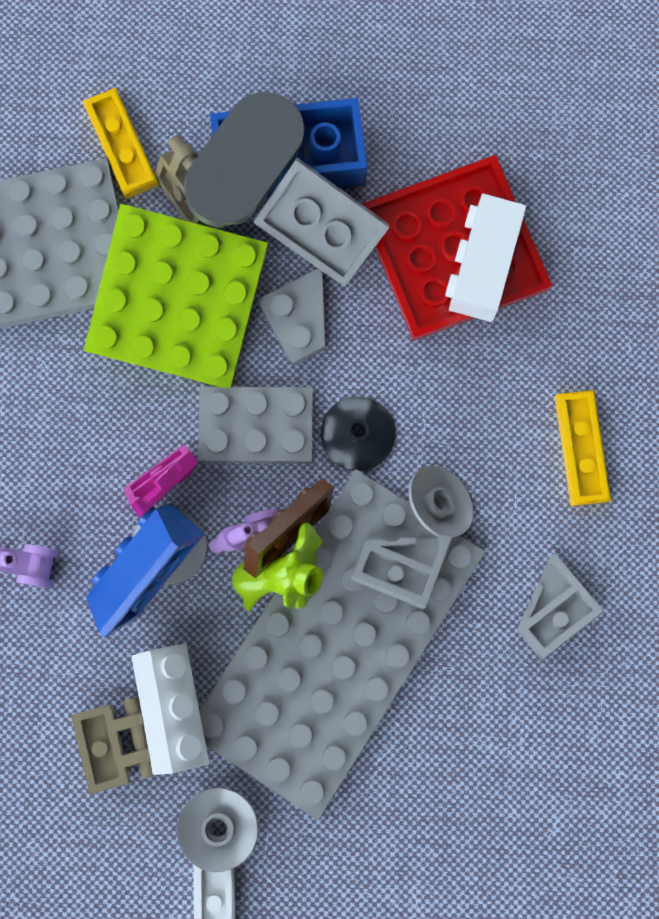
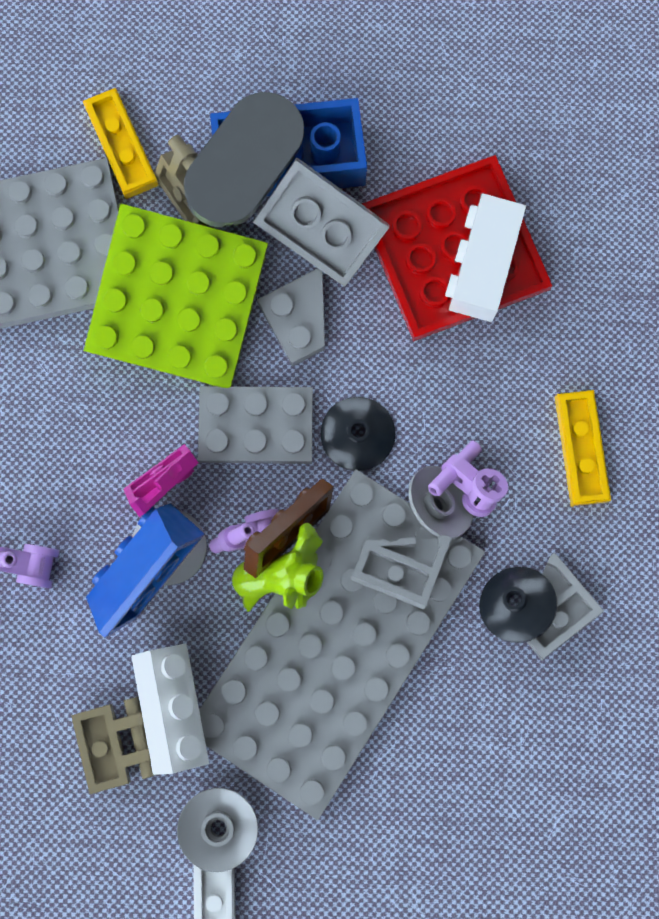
none -> lavender piece [428,441,508,517]
none -> black dish [479,567,557,643]

